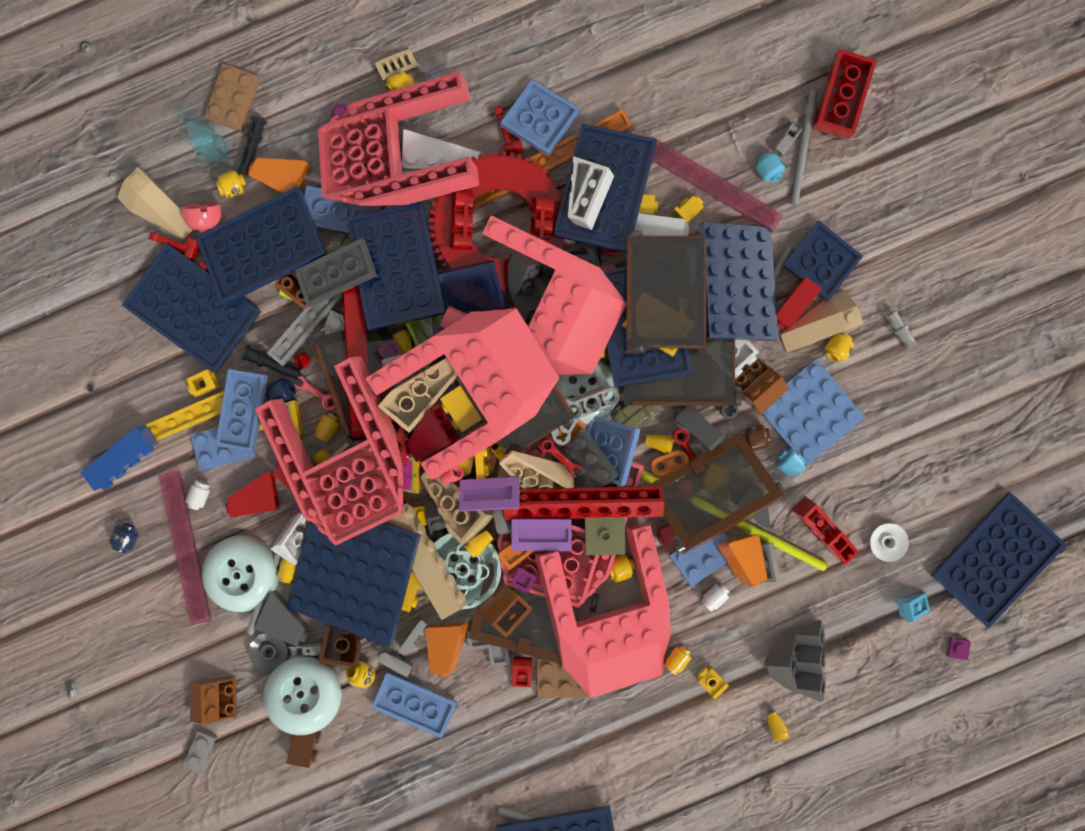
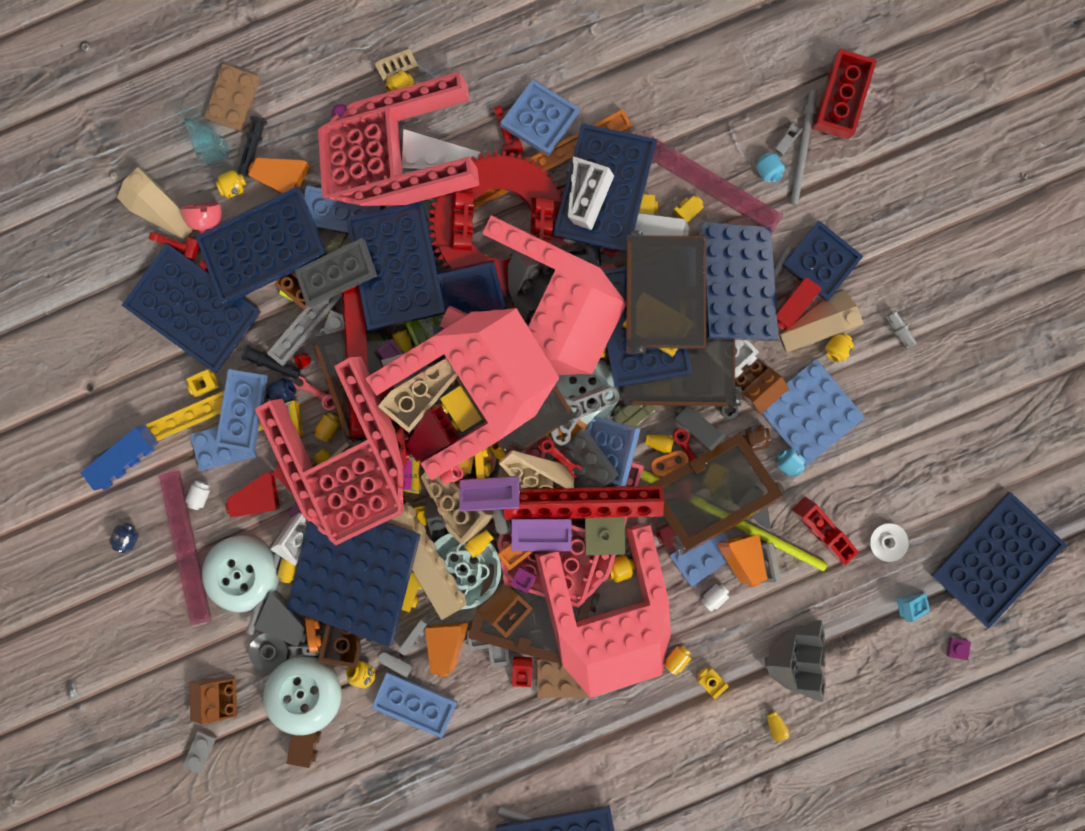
none -> orange plate [305,616,322,653]

